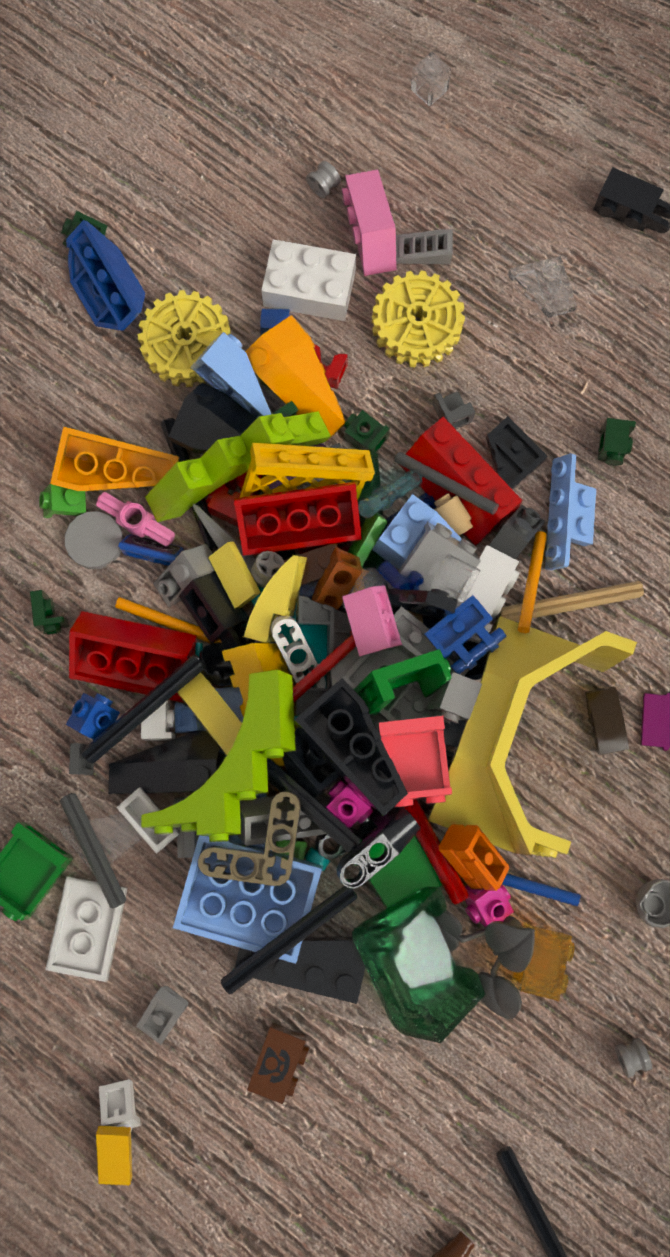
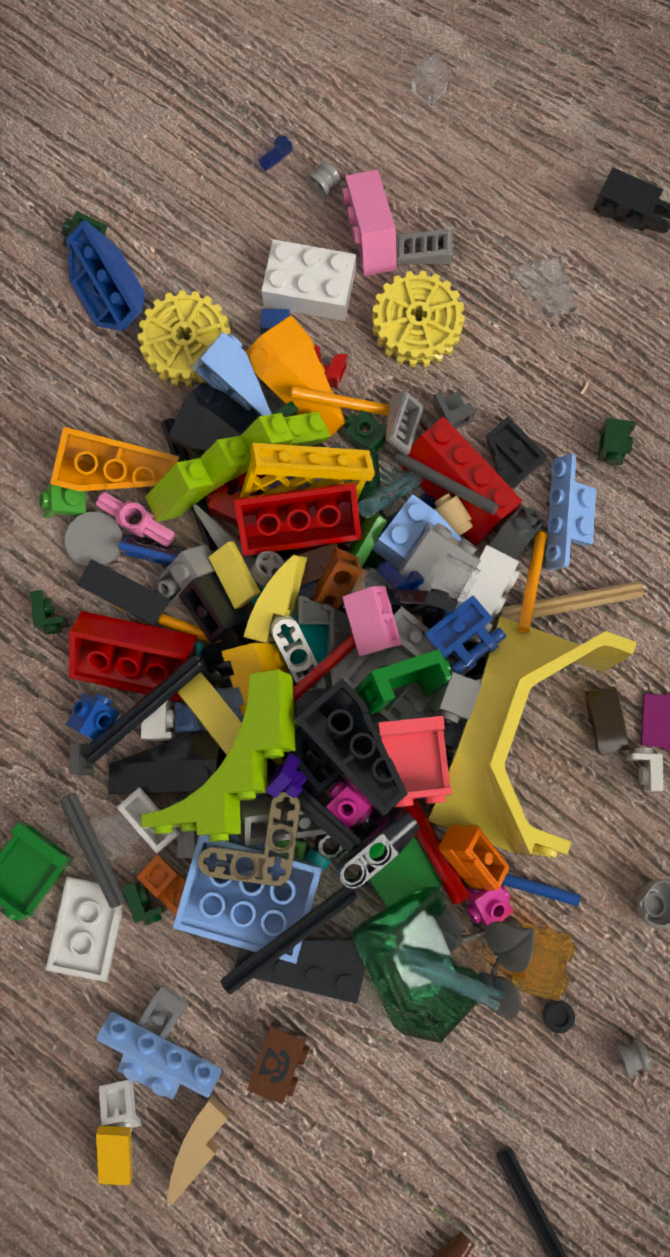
none -> black tile [77,559,170,627]
none -> light blue bracket [96,1012,222,1100]
none -> dark green bracket [123,882,168,926]
none -> orange slope [136,854,186,915]
none -> tan slope [167,1094,231,1206]
none -> clear blue arm [258,135,293,171]
none -> dark purple tile [265,753,307,798]
none -> light orange bar [288,386,389,416]
none -> light grey slope [386,390,424,455]
none -> clear light blue pin [408,952,504,1011]
none -> black tile [542,999,575,1033]
none -> white bracket [626,748,663,792]

